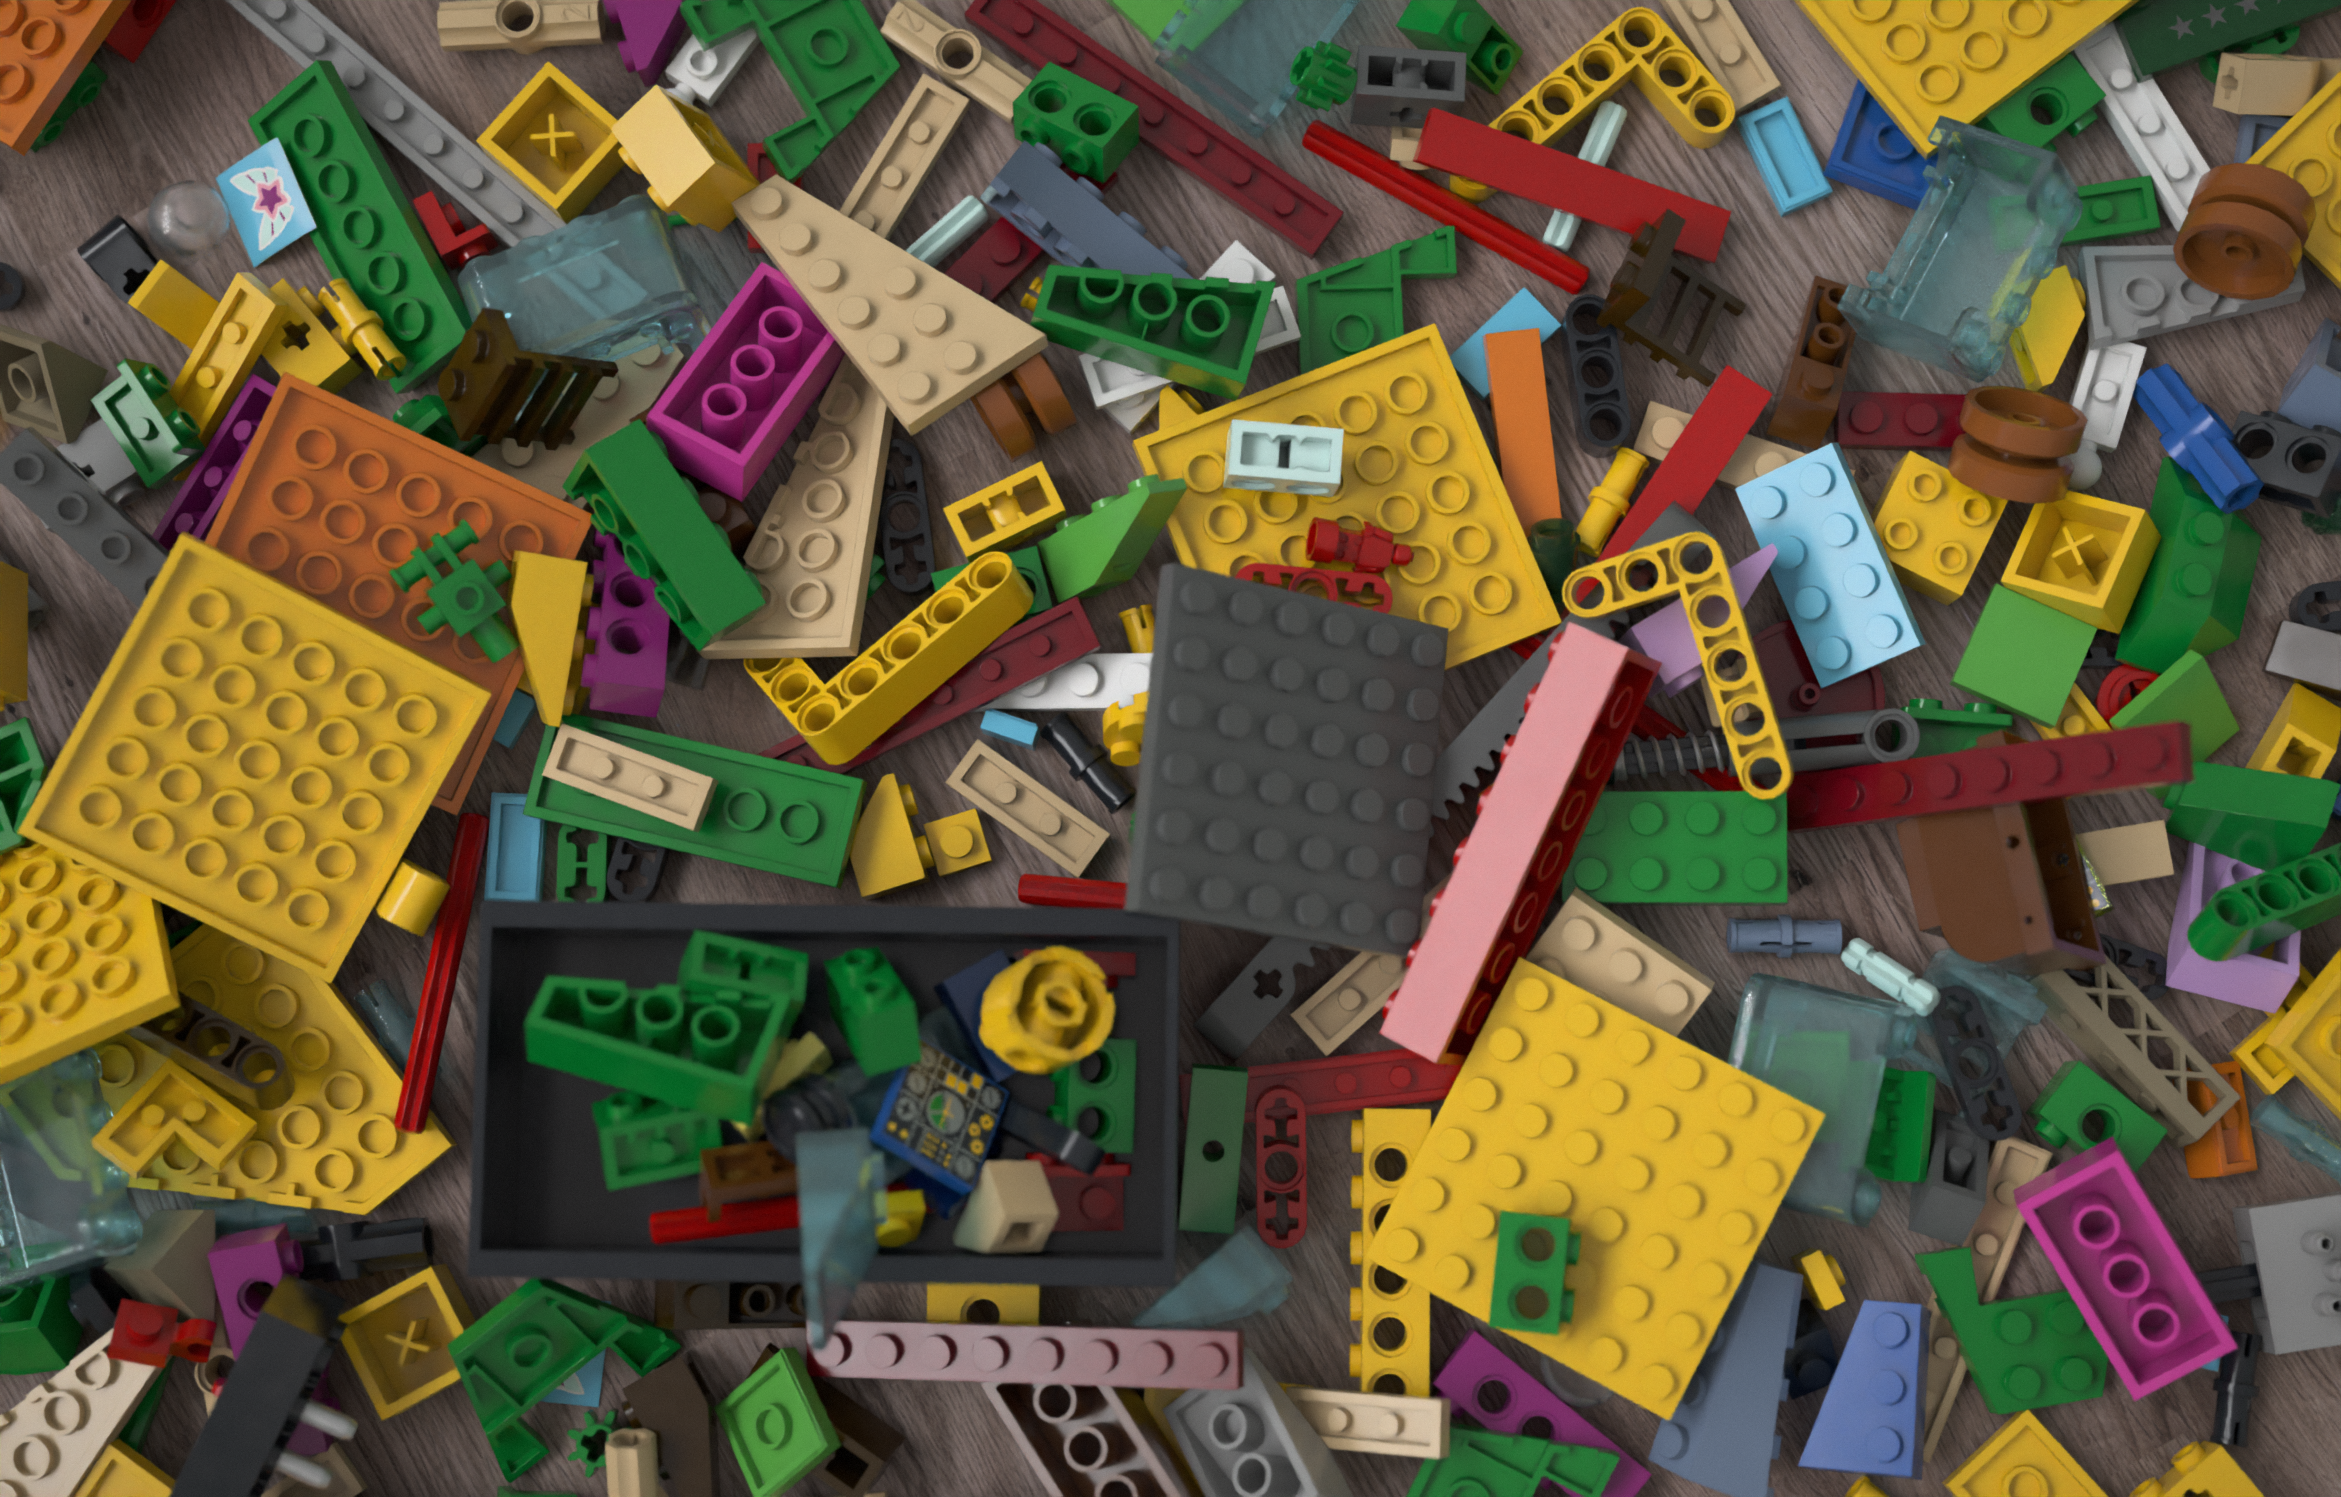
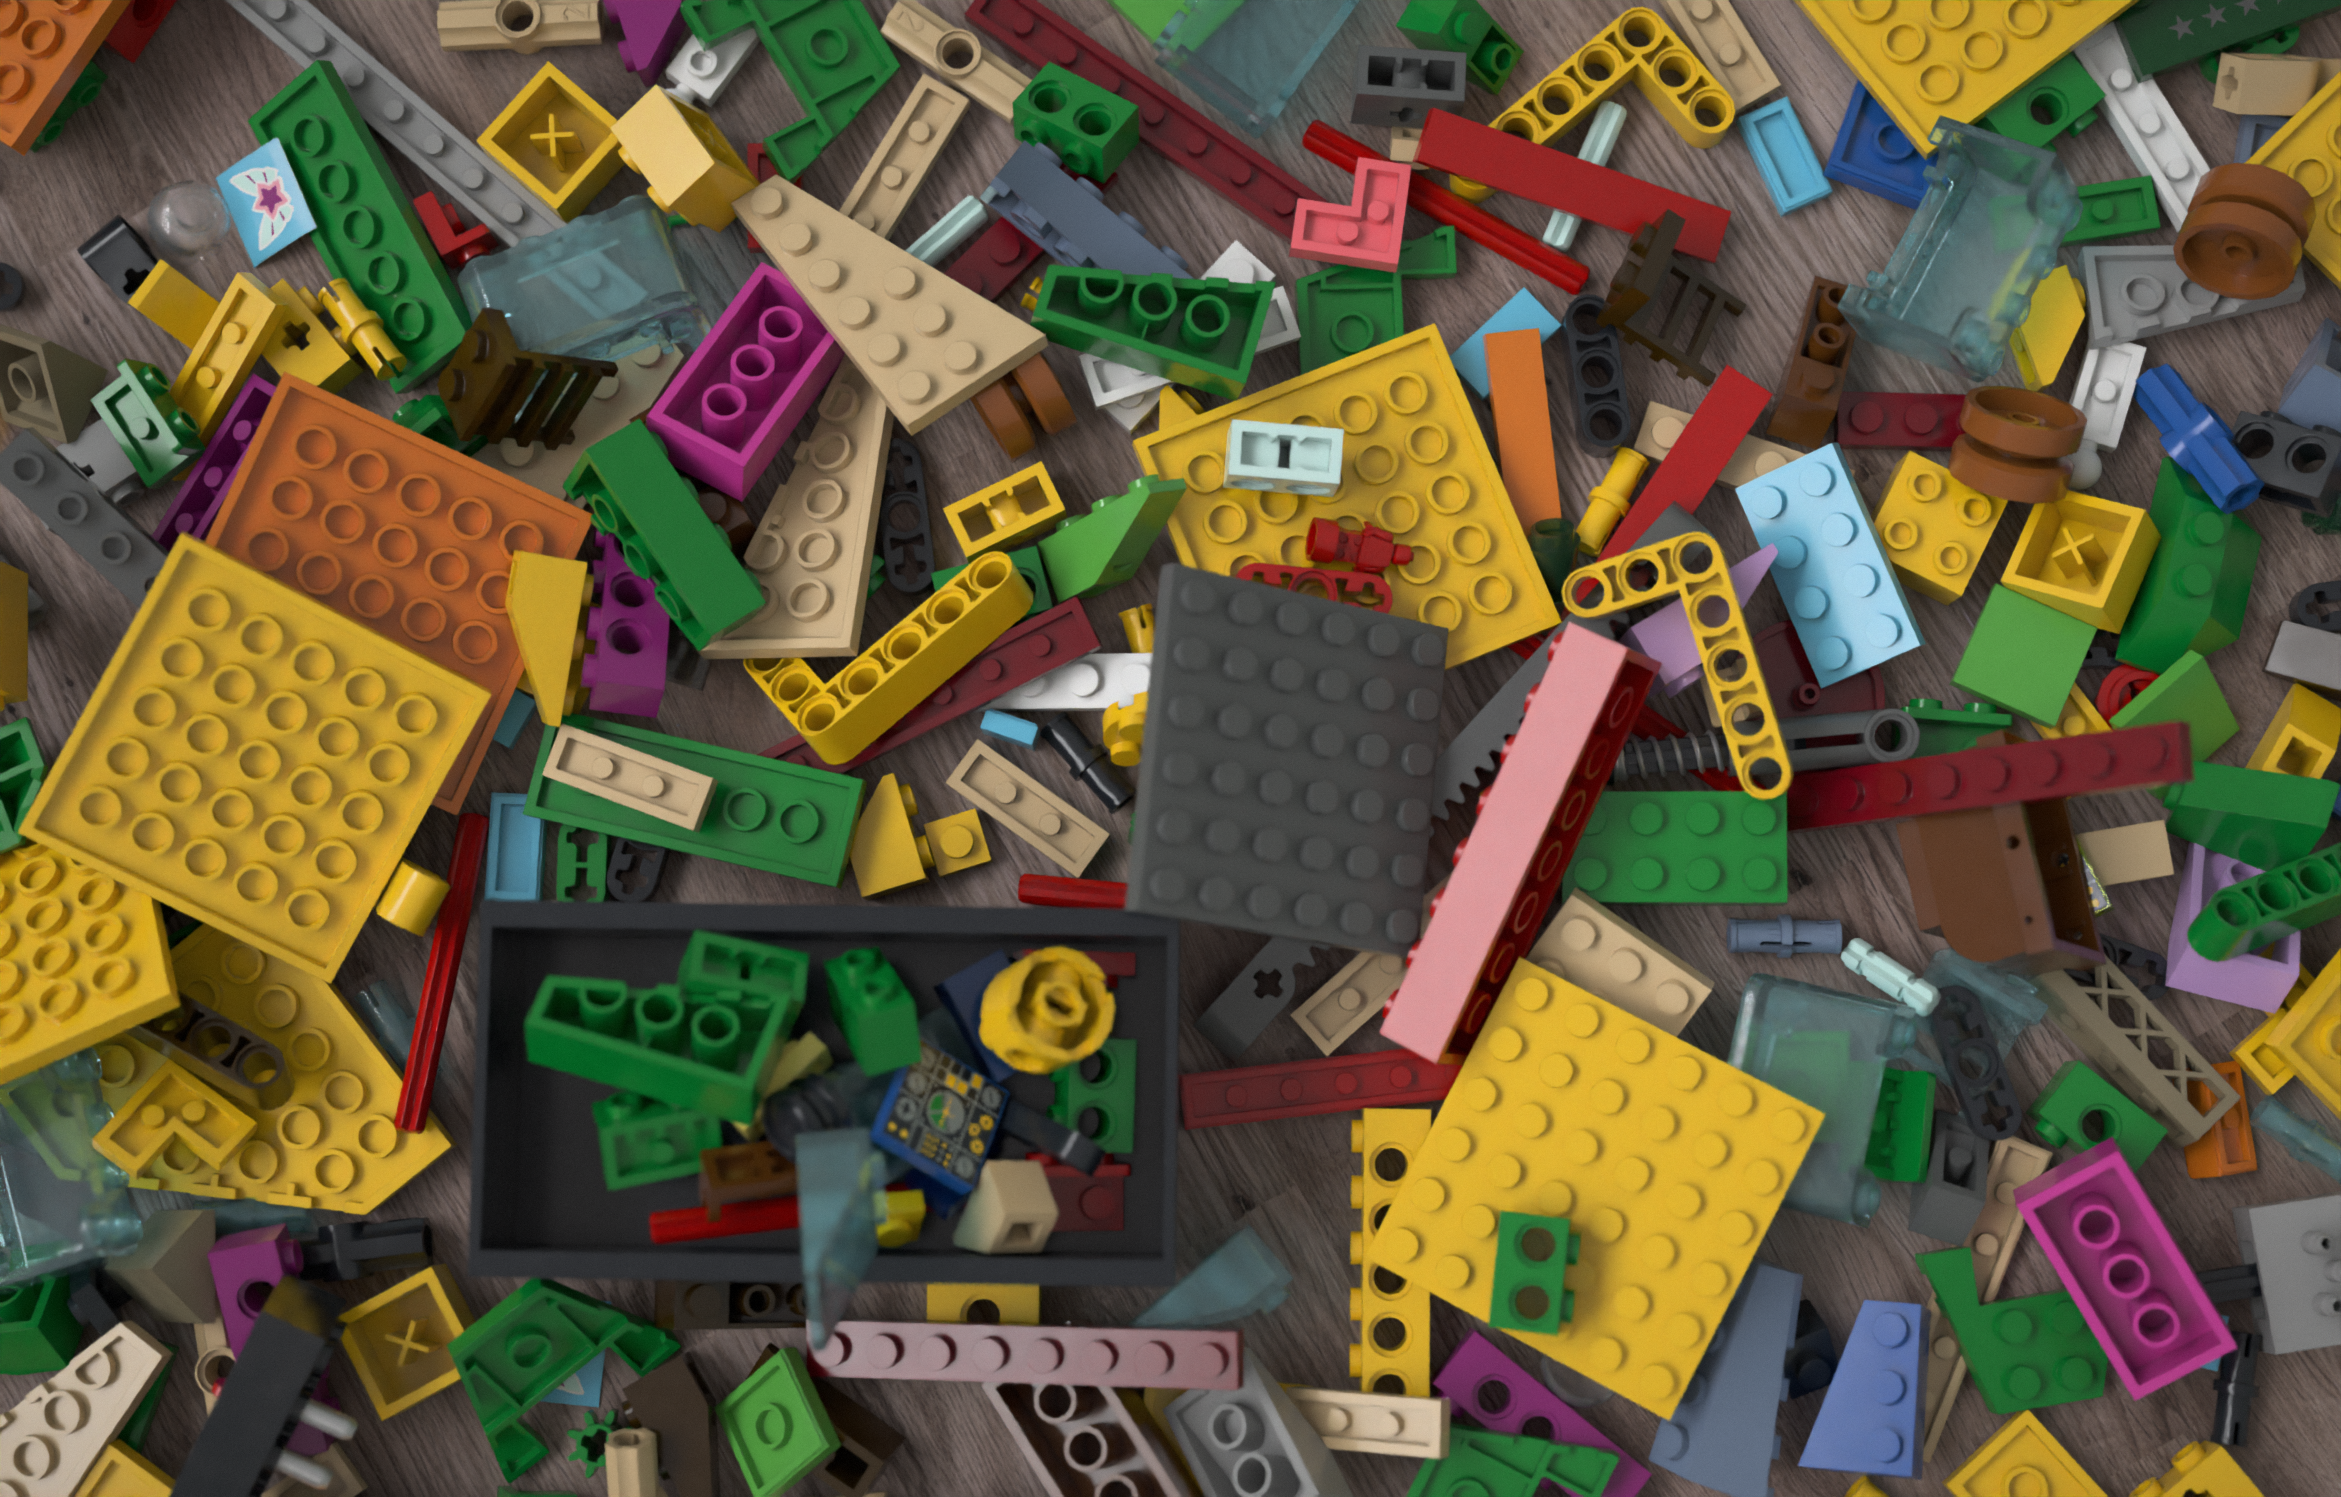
red plate [107,1299,217,1368] -> none
green piece [388,519,520,663] -> none
green tile [1178,1063,1248,1234] -> none
red beam [1255,1085,1307,1249] -> none
green gear [1290,40,1357,112] -> none
yellow plate [1791,1248,1846,1311] -> none
none -> coral plate [1289,157,1412,273]

